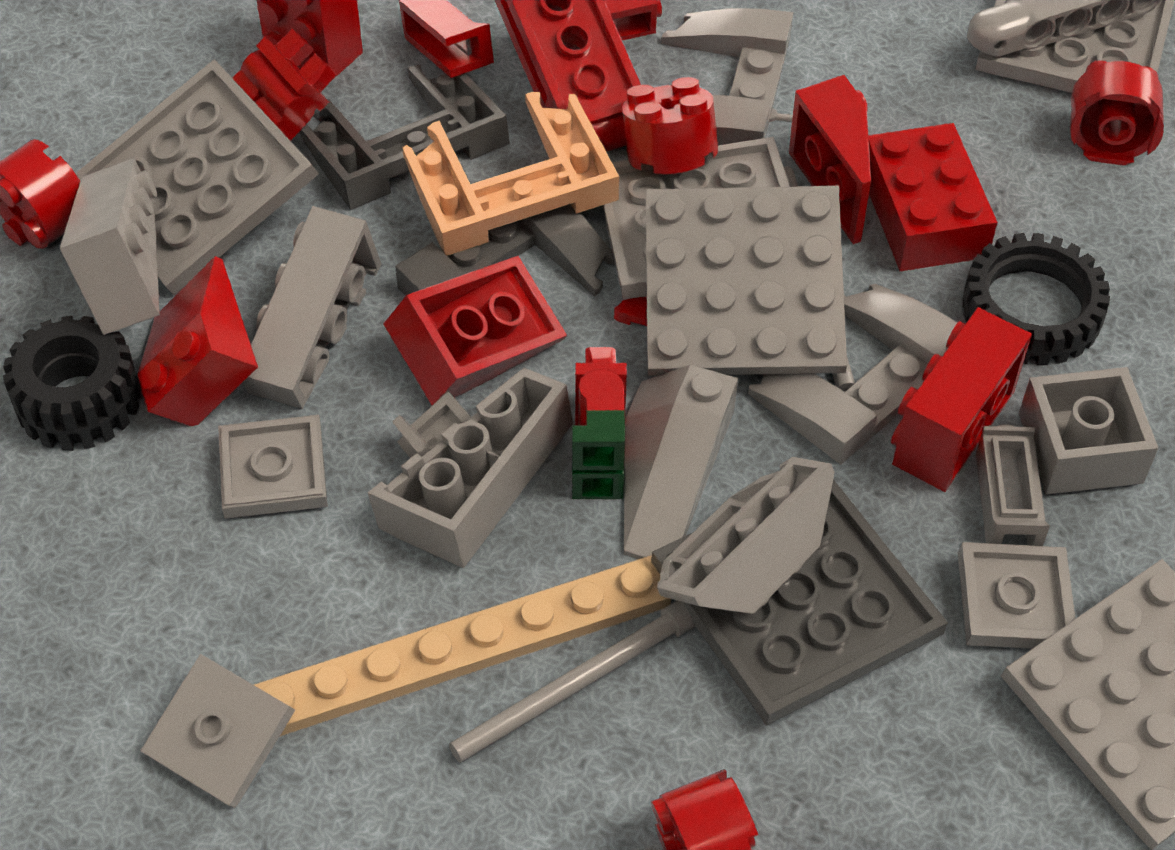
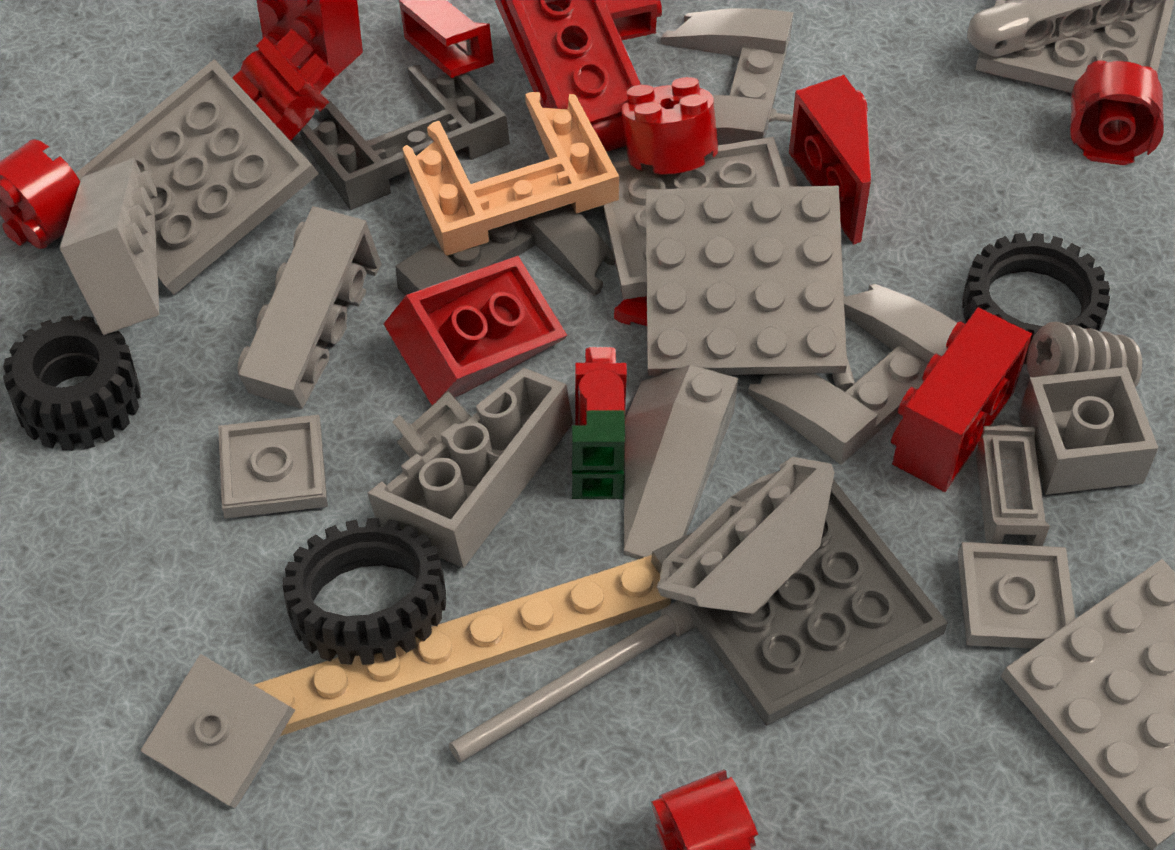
red slope [137,256,258,426] -> none
red brick [868,123,998,272] -> none
none -> black tyre [282,518,446,665]
none -> light grey piece [1026,322,1142,387]

